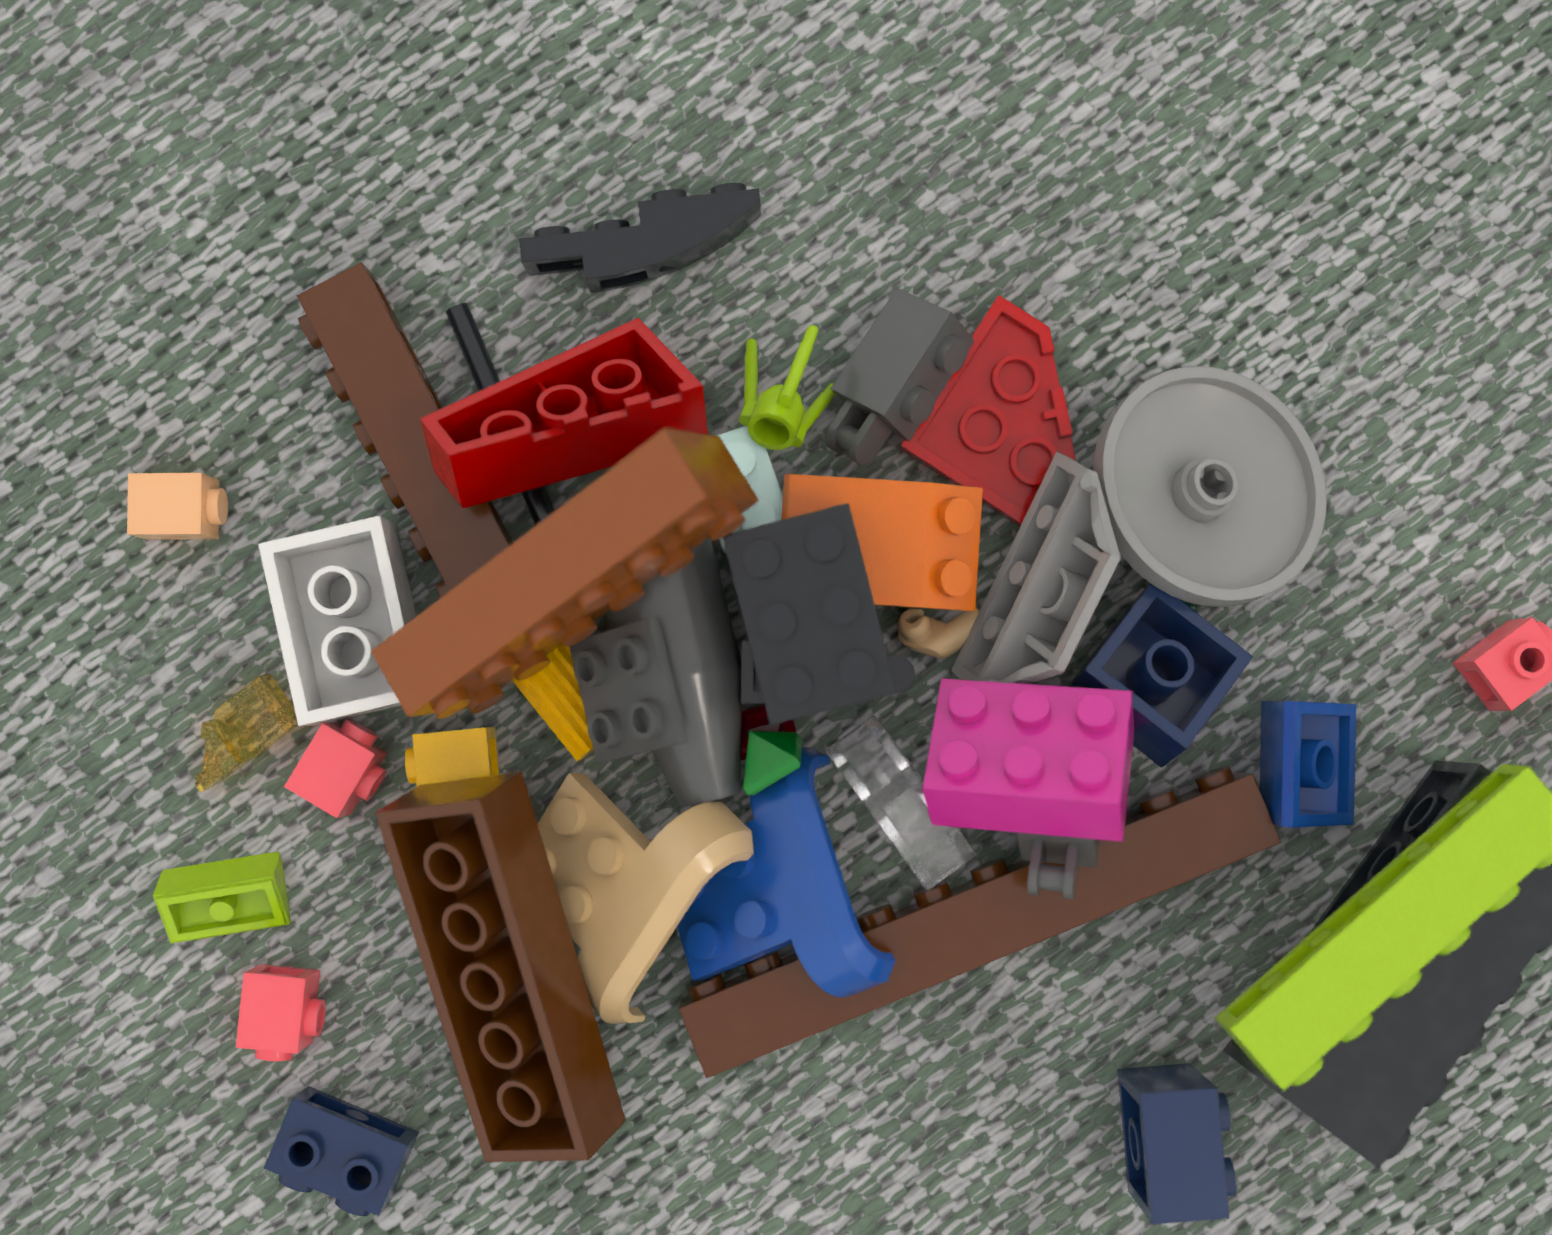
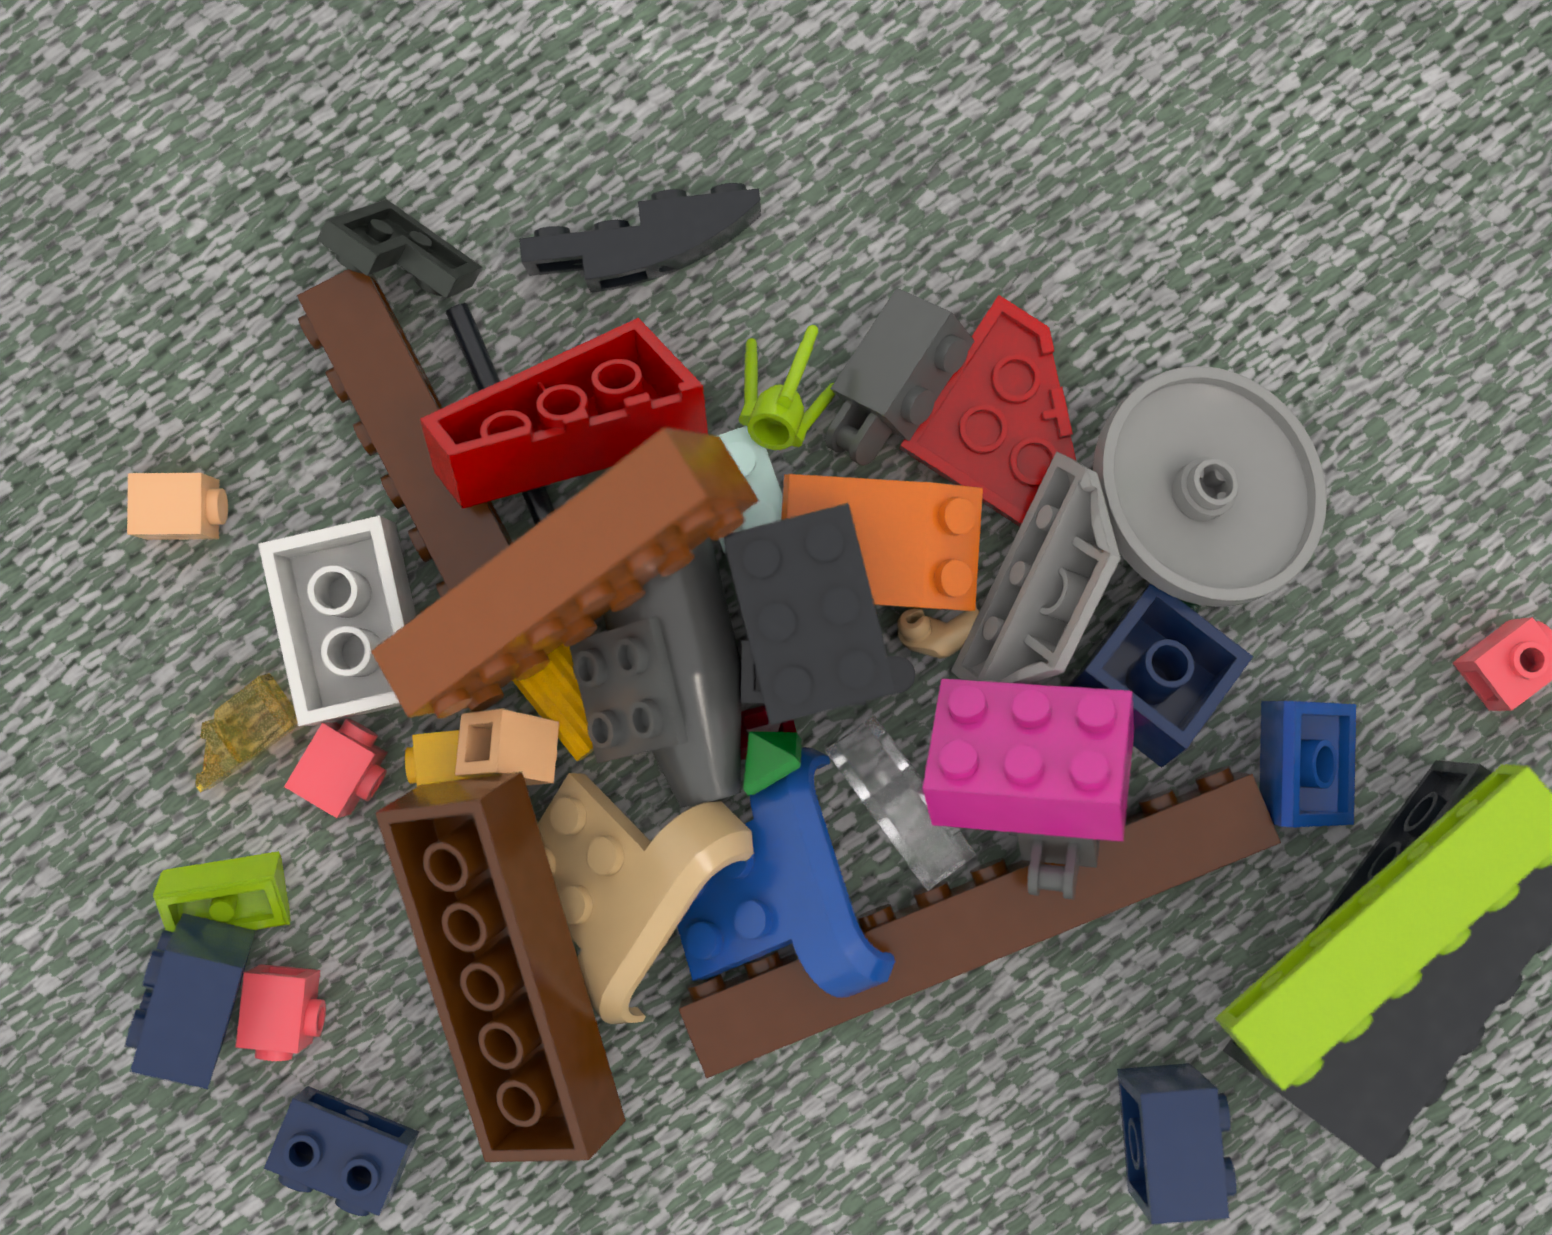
none -> dark blue brick [125,913,256,1089]
none -> pearl dark grey plate [317,199,483,299]
none -> light nougat brick [455,709,559,785]

